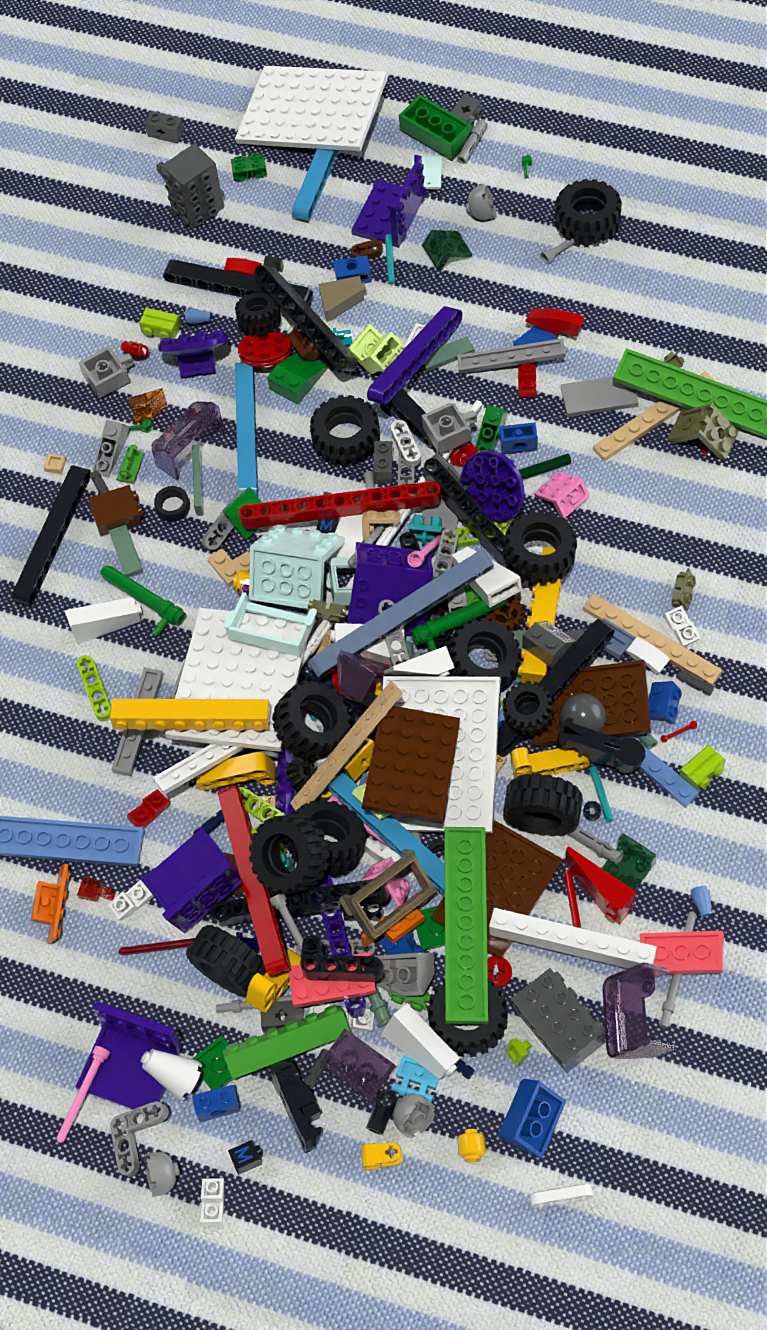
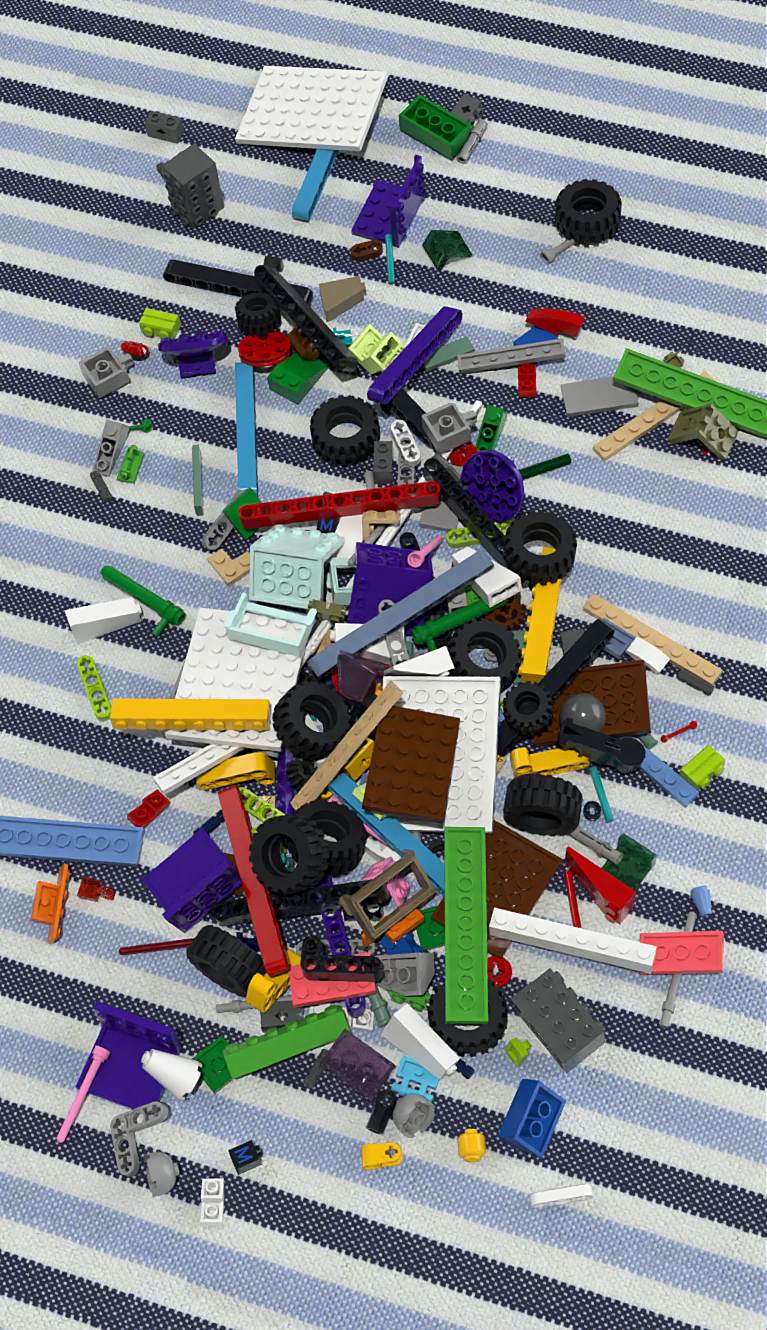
black beam [12,465,91,606] -> none
tan tile [44,453,67,474] -> none
reddish brown brick [88,485,144,537] -> none
white slope [108,880,154,920] -> none
sand green tile [109,525,143,577] -> none
light grey plate [112,667,163,776] -> none
clear orange slope [128,388,167,422] -> none
clear purple windscreen [151,401,225,481] -> none
black tyre [154,486,190,522] -> none
medium blue cone [185,308,210,325] -> none
blue brick [192,1084,241,1122] -> none
red slope [223,258,262,276] -> none
green hinge [231,153,267,181] -> none
yellow head [233,570,250,596] -> none
black piece [268,1060,322,1153] -> none
light grey piece [269,893,309,952] -> none
blue brick [333,255,372,283] -> none
teal hips [408,514,444,546] -> none
light aqua container [411,156,443,189] -> none
light grey beam [432,528,458,580] -> none
light grey cylinder [466,184,497,220] -> none
blue brick [499,422,538,453] -> none
green hand [522,155,532,179] -> none
dark grey slope [522,621,576,668] -> none
bright pink bracket [534,471,590,518] -> none
clear purple windscreen [602,962,675,1059] -> none
blue bracket [649,681,682,724] -> none
white slope [664,606,700,646] -> none
olive hinge [671,568,696,611] -> none

